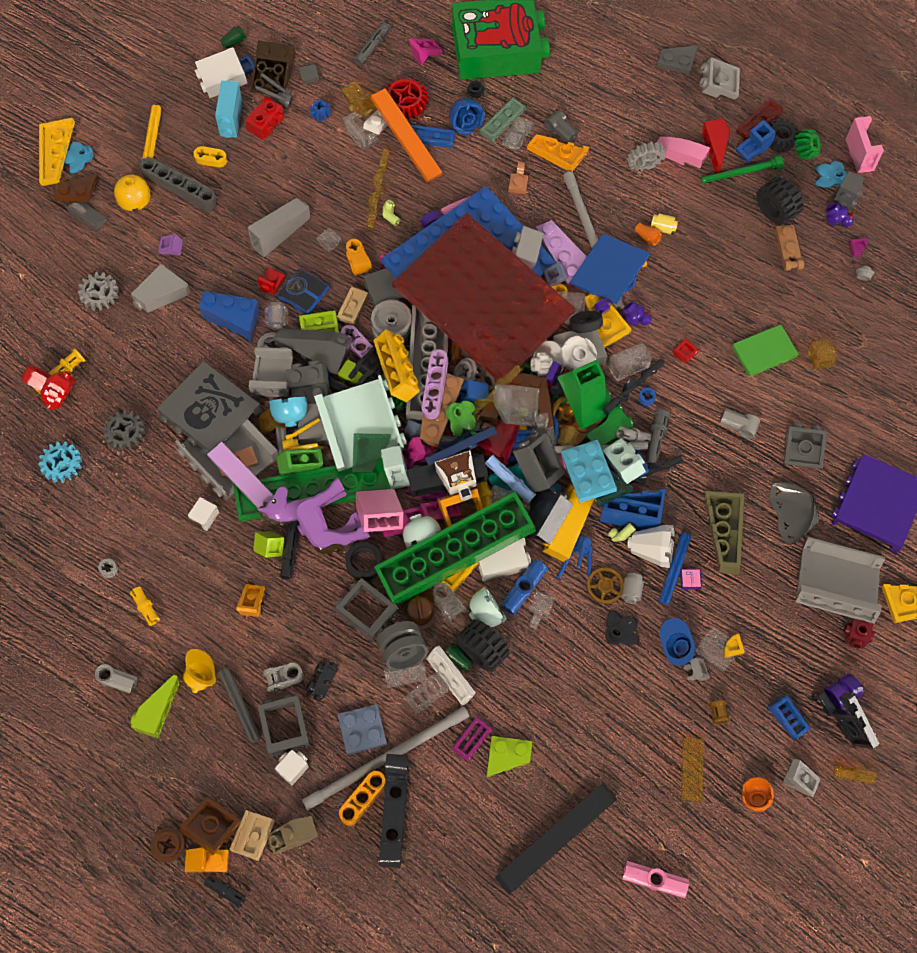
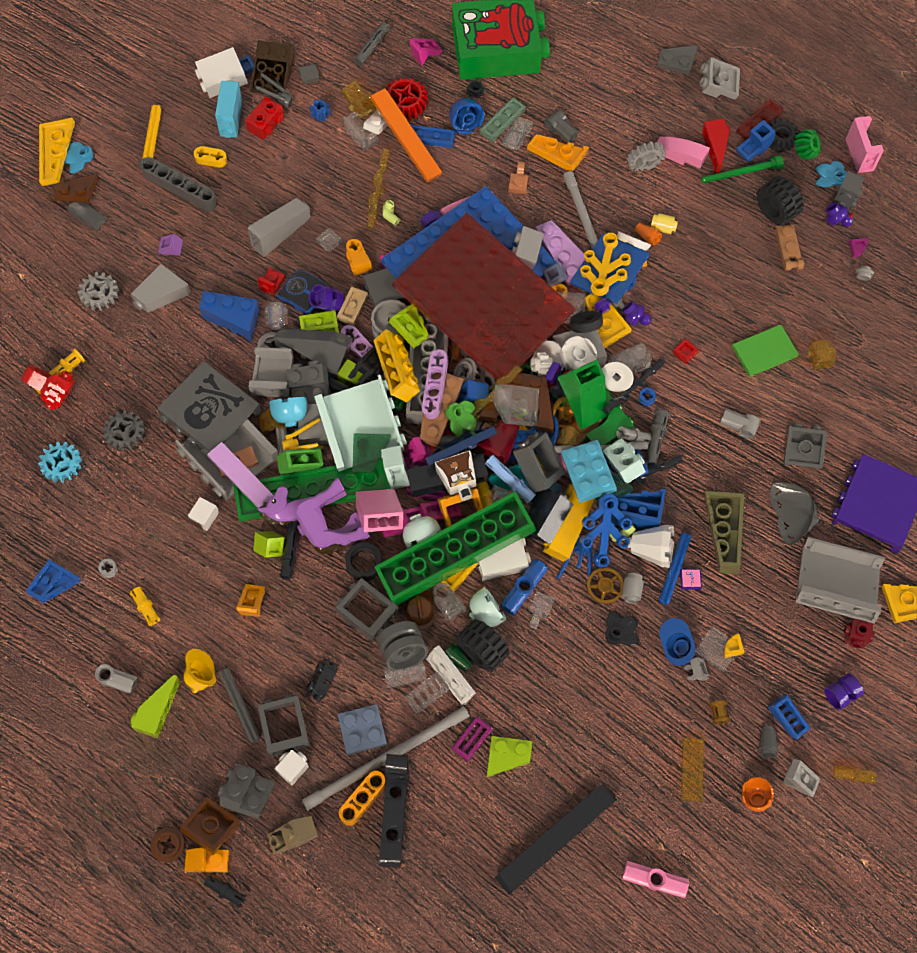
yellow cylinder [114,174,151,211] -> none
dark green cone [220,26,246,49] -> none
tan plate [230,810,275,861] -> none
light grey piece [263,663,304,692] -> none
sand blue brick [404,420,422,439] -> none
clear plate [533,413,557,446] -> none
black wing [811,691,880,749] -> none
none -> blue wing [25,559,81,603]
none -> dark grey plate [218,764,275,819]
none -> dark purple wheel [309,284,344,312]
none -> lime wing [389,302,429,348]
none -> yellow plant [580,233,631,296]
none -> blue plant [580,494,632,568]
none -> white piece [602,362,633,392]
none -> white tile [617,231,651,251]
none -> dark grey cone [758,726,779,758]

